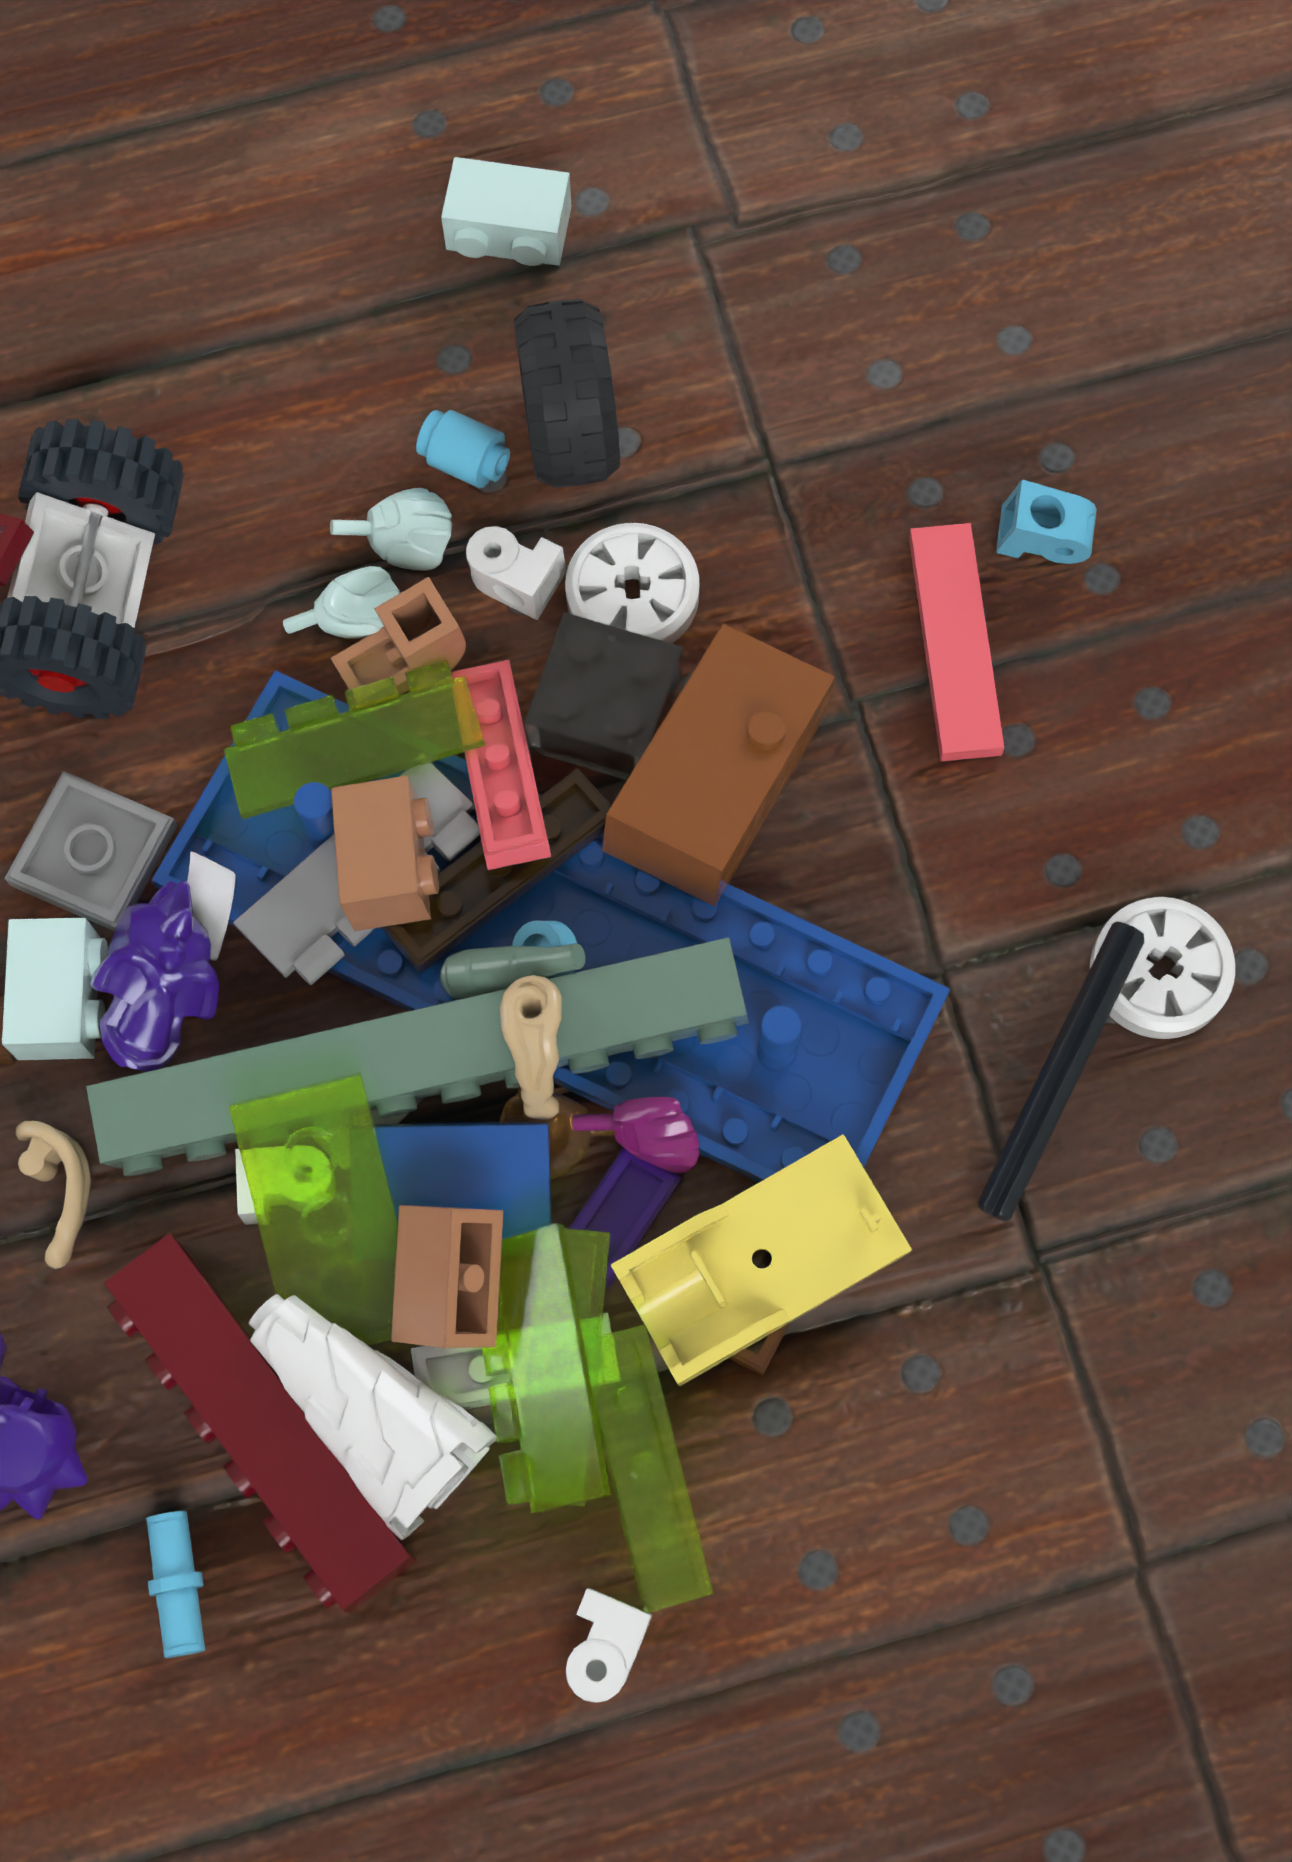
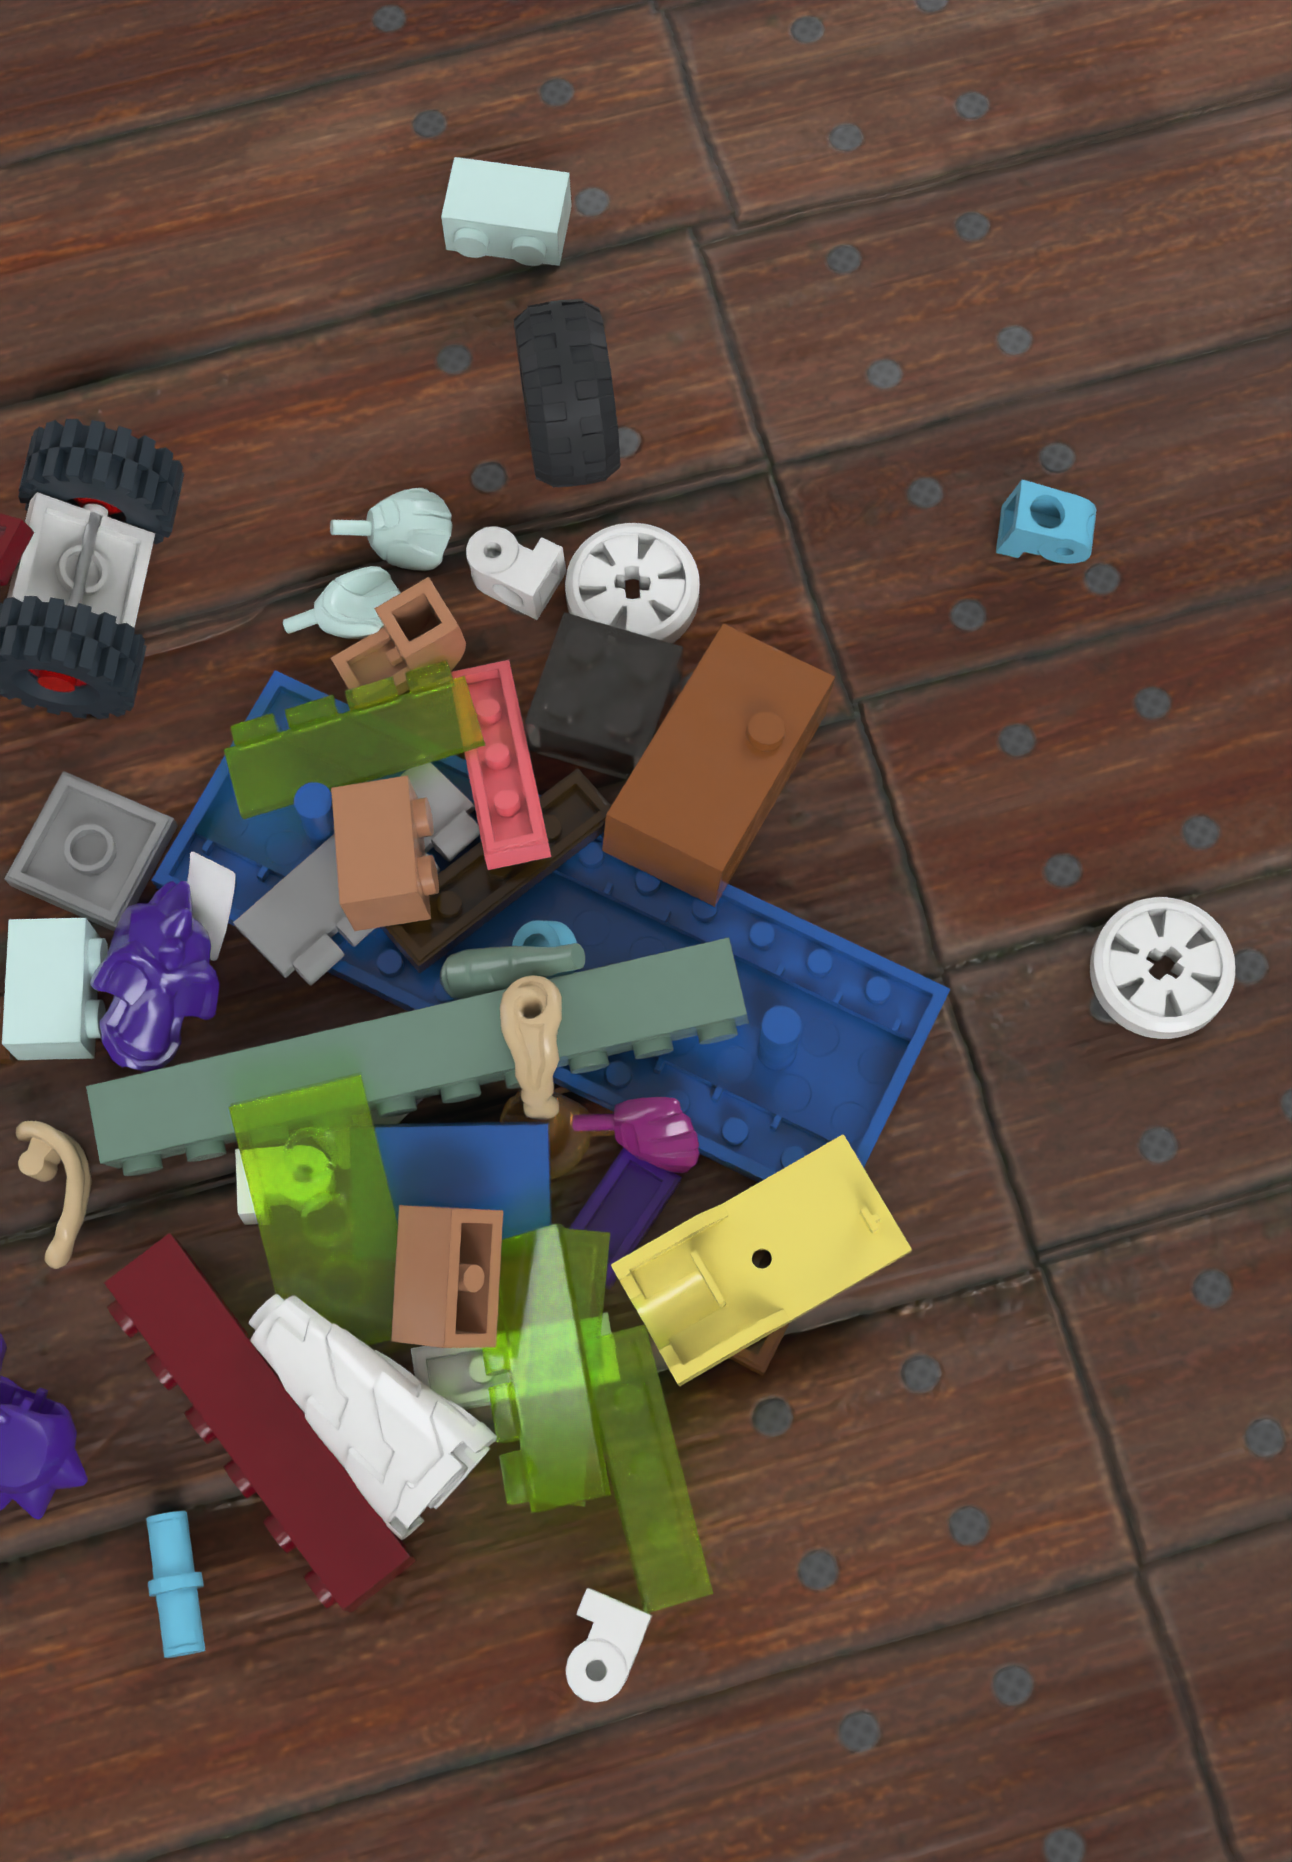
medium azure brick [416,410,510,488] -> none
coral tile [909,523,1004,762] -> none
black axle [978,921,1144,1222] -> none

